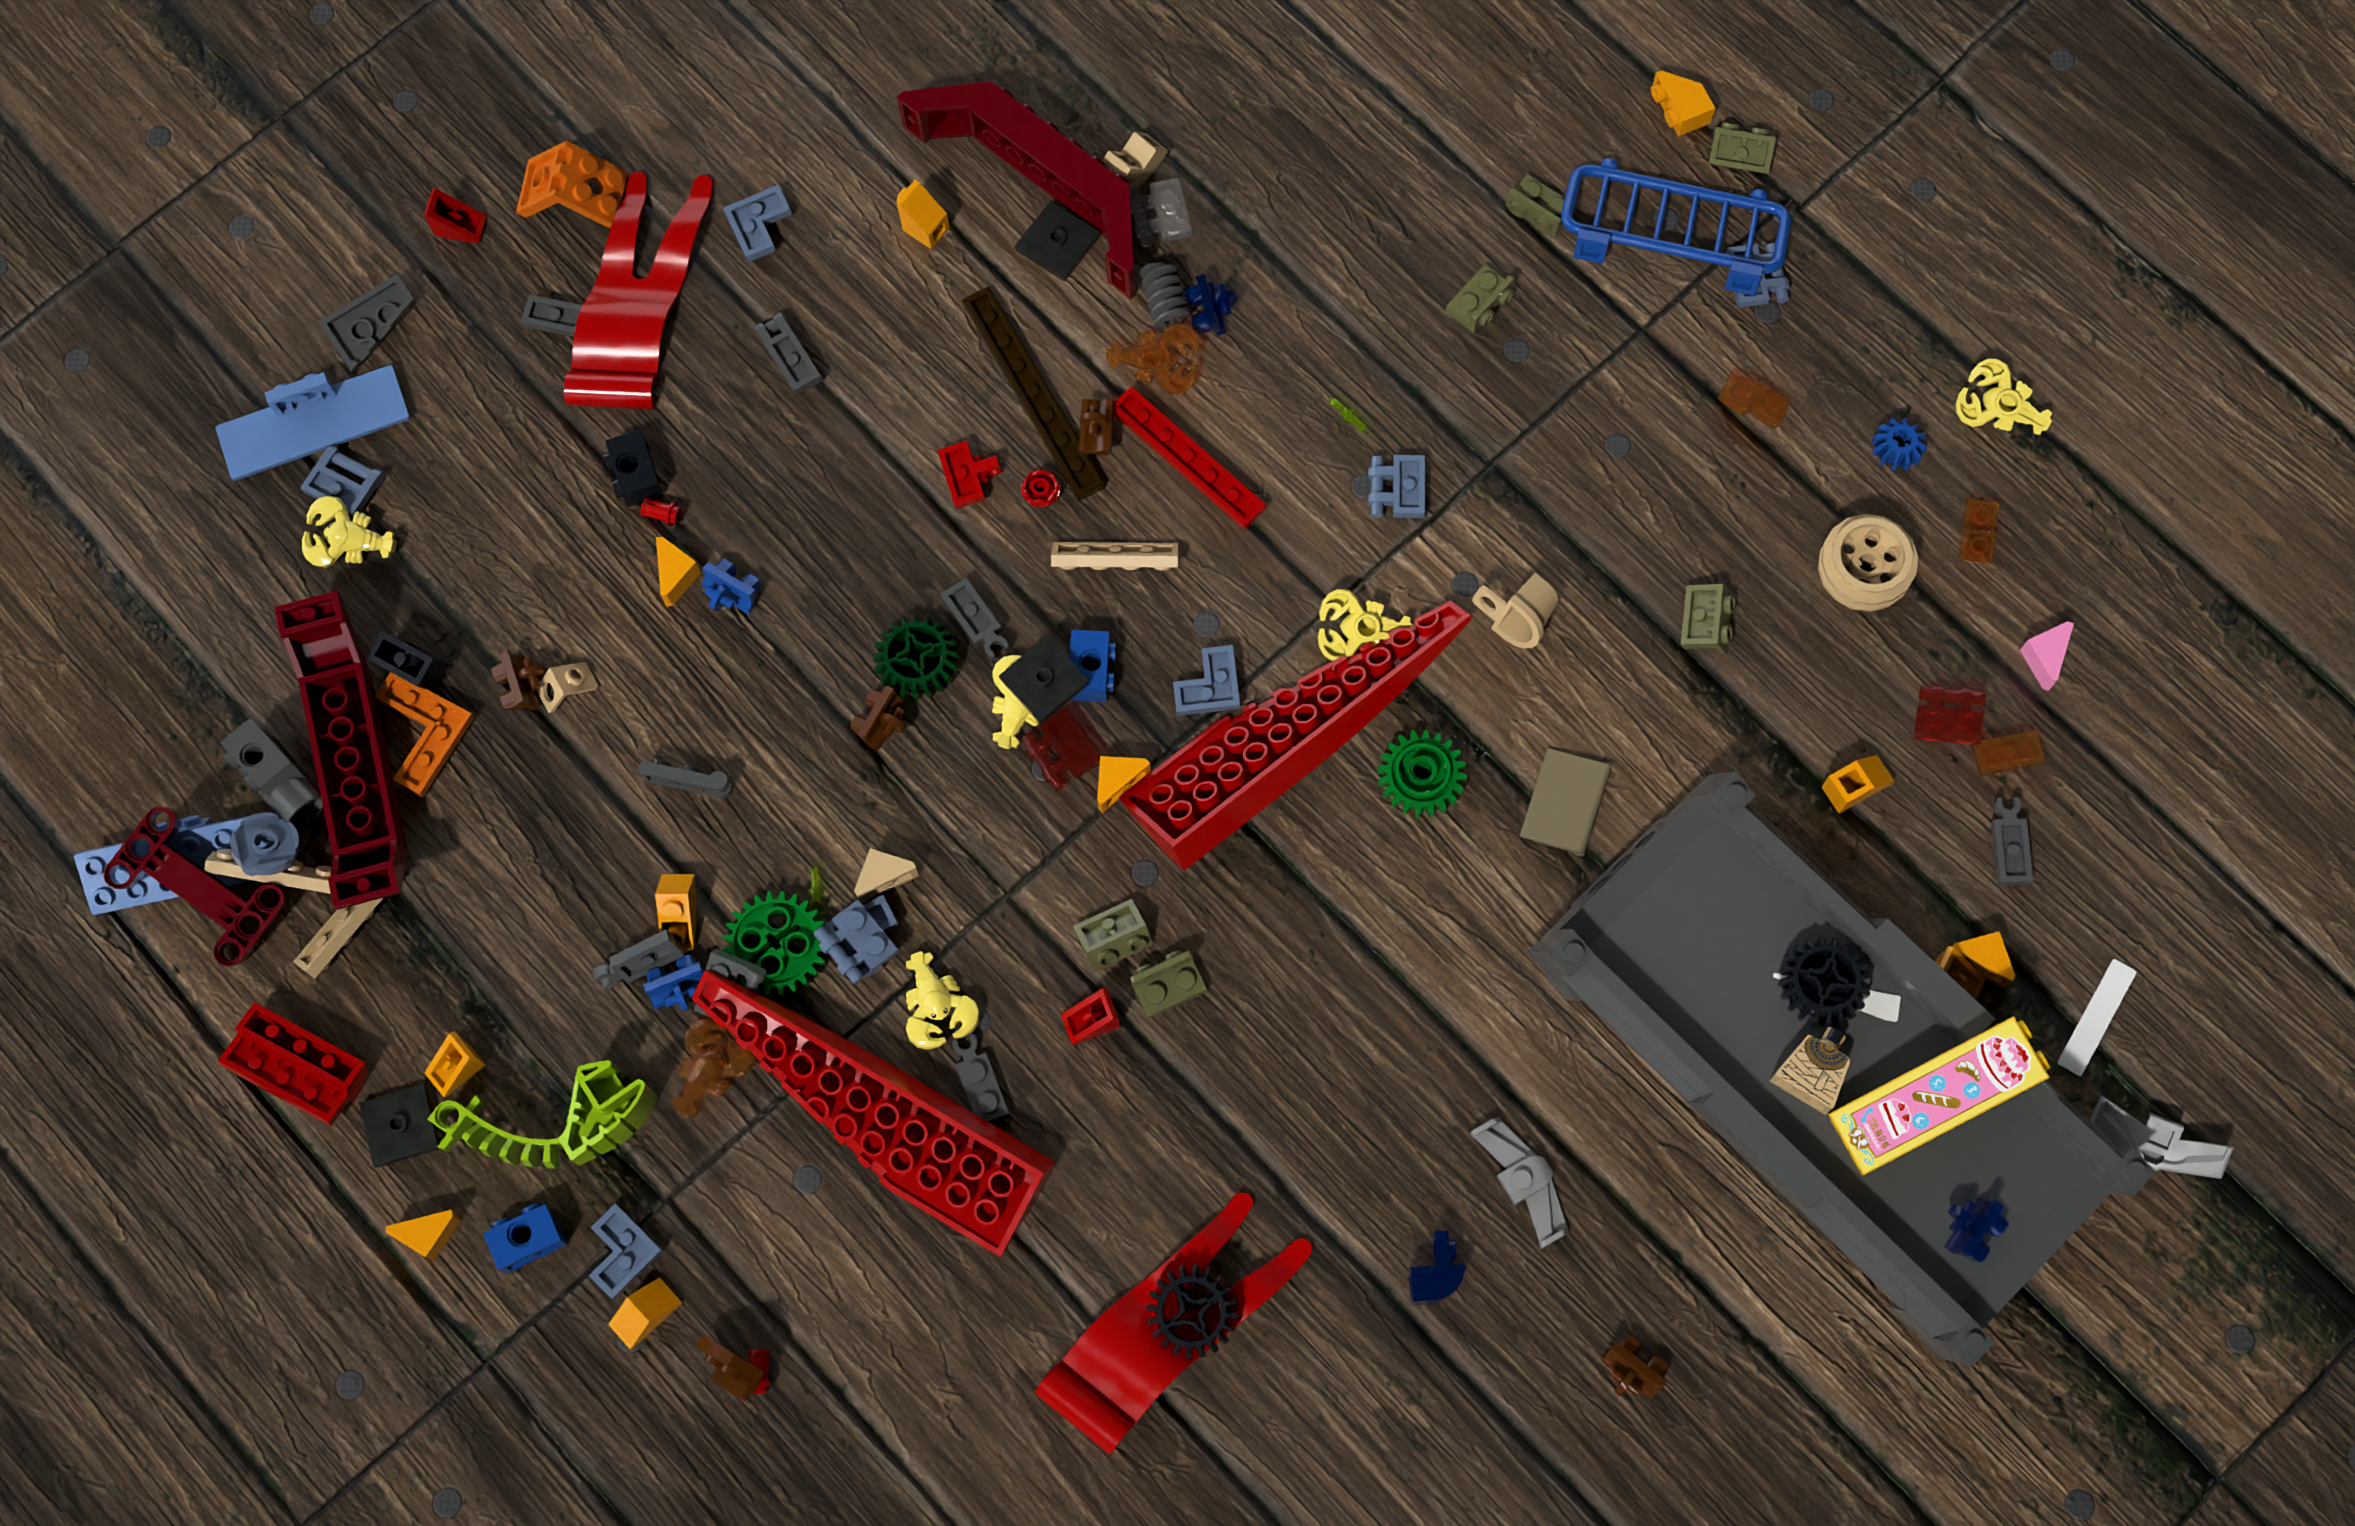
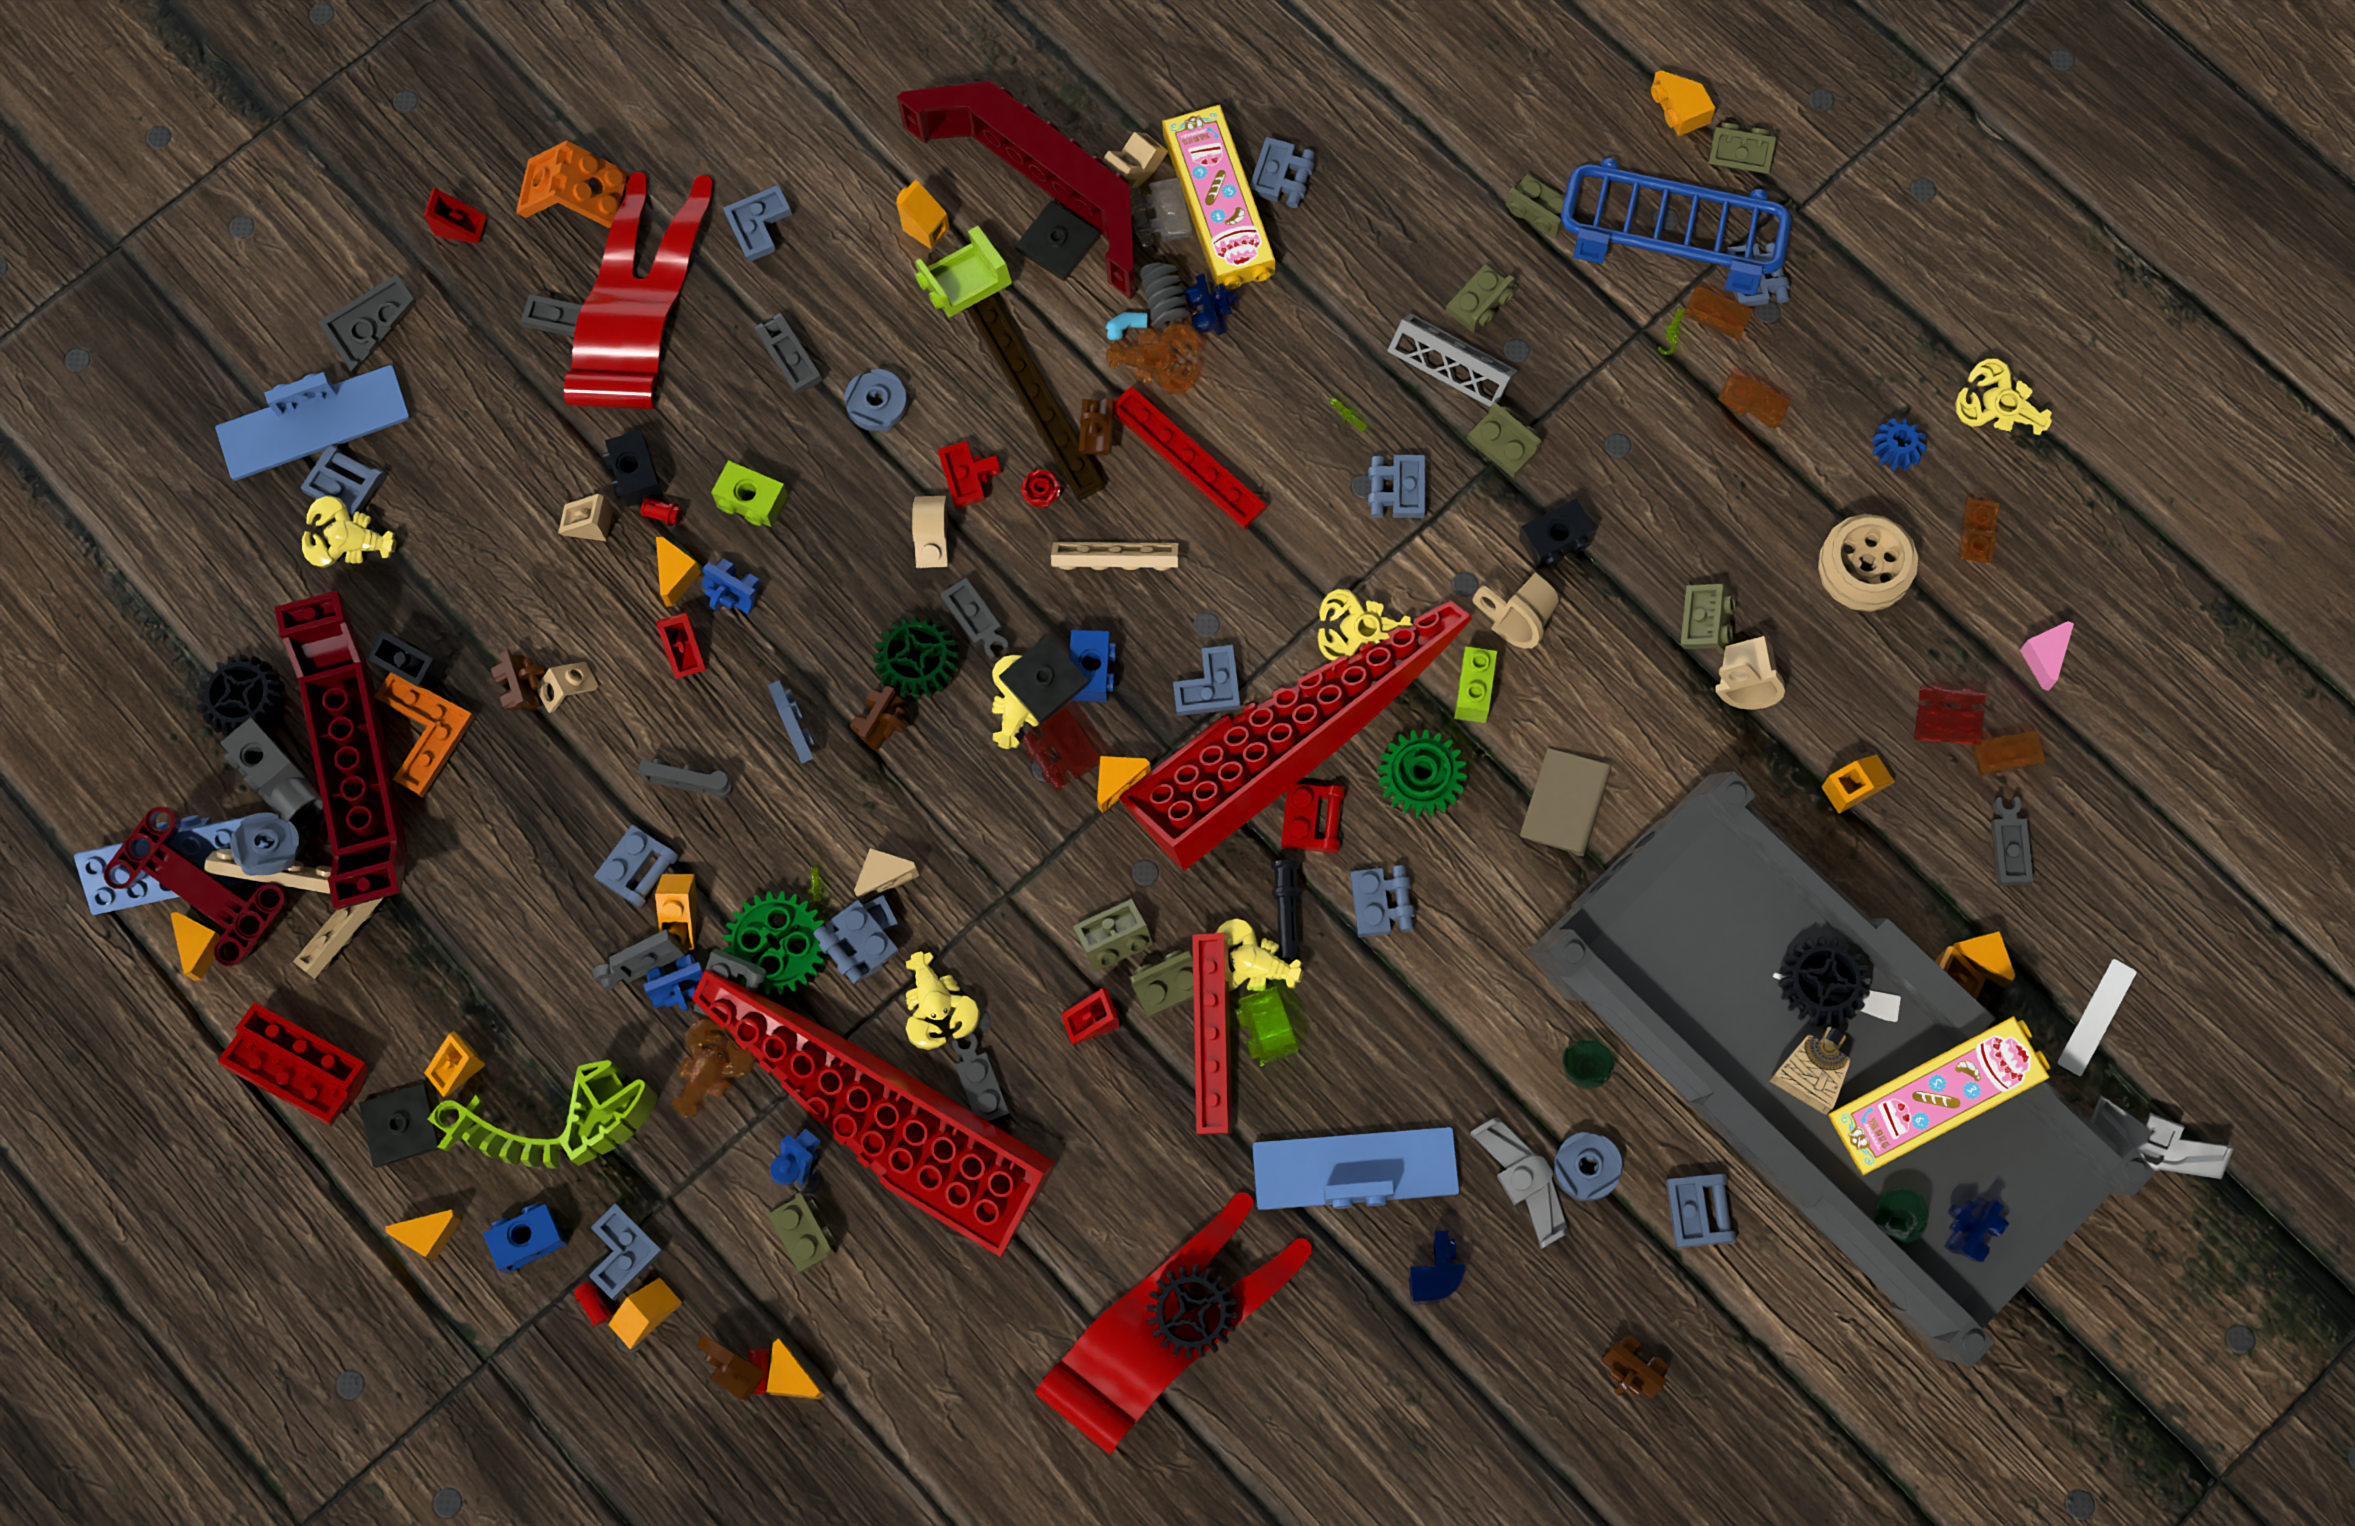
none -> light orange slope [170,912,221,982]
none -> black gear [197,654,287,737]
none -> tan slope [558,494,613,541]
none -> red pin [573,1281,613,1327]
none -> sand blue plate [593,825,679,909]
none -> red slope [656,612,706,679]
none -> lime brick [711,460,789,527]
none -> olive bracket [767,1192,837,1274]
none -> light orange slope [767,1338,825,1399]
none -> sand blue plate [768,680,814,764]
none -> blue hips [770,1129,820,1186]
none -> sand blue plate [845,369,908,432]
none -> tan brick [912,496,948,568]
none -> lime panel [915,226,1012,318]
none -> medium azure arm [1106,312,1148,340]
none -> brick [1162,104,1275,291]
none -> red plate [1192,933,1232,1135]
none -> light yellow animal [1216,919,1304,992]
none -> clear neon green brick [1235,986,1298,1066]
none -> sand blue plate [1249,137,1315,208]
none -> medium blue bracket [1252,1127,1459,1210]
none -> black pin [1271,860,1301,961]
none -> red plate [1281,784,1345,853]
none -> sand blue plate [1350,865,1415,938]
none -> light grey fence [1387,314,1518,407]
none -> lime brick [1454,646,1497,723]
none -> olive bracket [1467,402,1541,478]
none -> black brick [1519,499,1596,569]
none -> sand blue plate [1554,1132,1622,1201]
none -> clear green hair [1562,1039,1614,1090]
none -> clear neon green hand [1658,309,1684,355]
none -> sand blue plate [1666,1174,1737,1248]
none -> clear orange plate [1683,285,1754,340]
none -> tan container [1716,636,1785,710]
none -> clear green hair [1874,1187,1929,1245]

